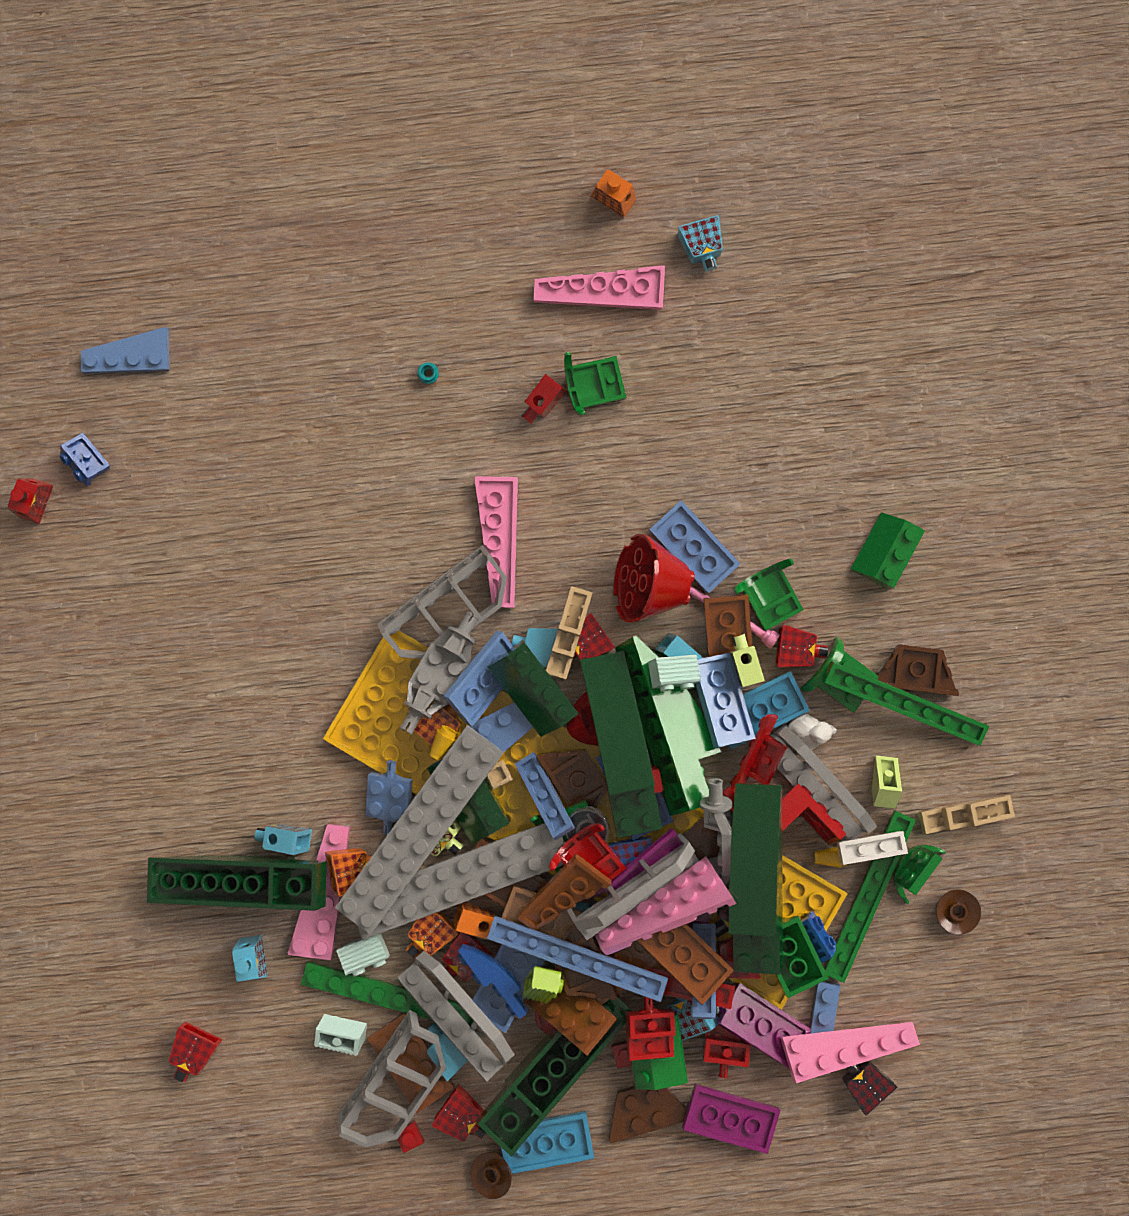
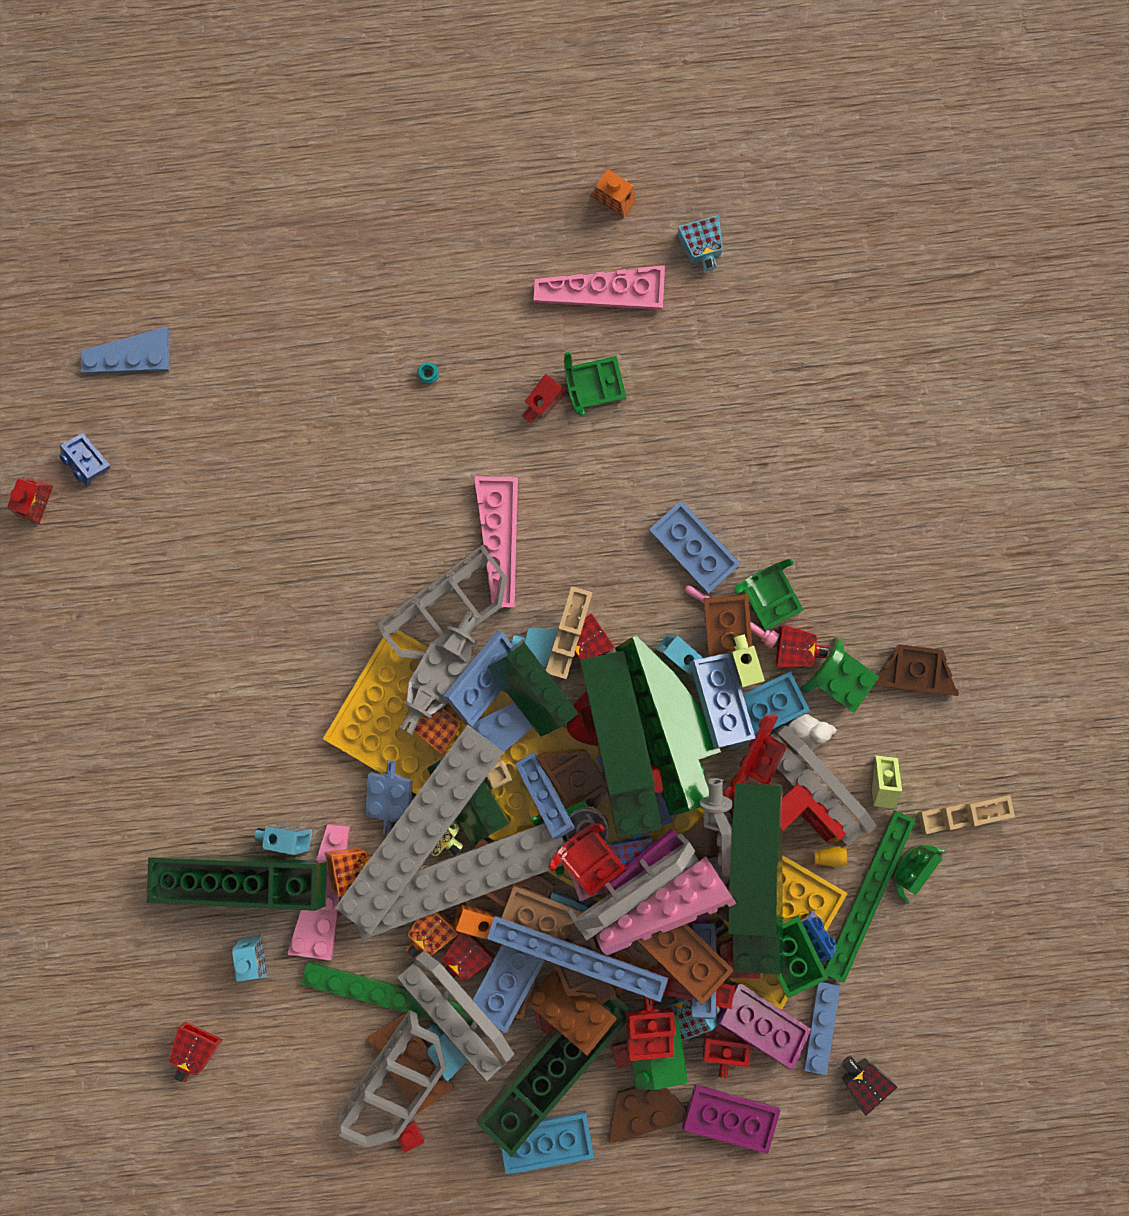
light aqua brick [314,1014,367,1056] -> none
light aqua brick [336,933,390,976] -> none
yellow cone [429,725,458,760] -> none
torso [431,1084,486,1141] -> none
blue slope [458,944,528,1019] -> none
reddish brown dish [470,1152,512,1199] -> none
dark orange wing [517,854,611,930] -> none
lime brick [522,966,564,1004] -> none
red cone [613,534,695,623] -> none
light aqua brick [648,655,701,692] -> none
bright pink wing [780,1022,920,1083] -> none
green plate [822,661,989,746] -> none
white plate [837,831,908,865] -> none
green slope [850,512,925,590] -> none
reddish brown dish [936,889,981,935] -> none

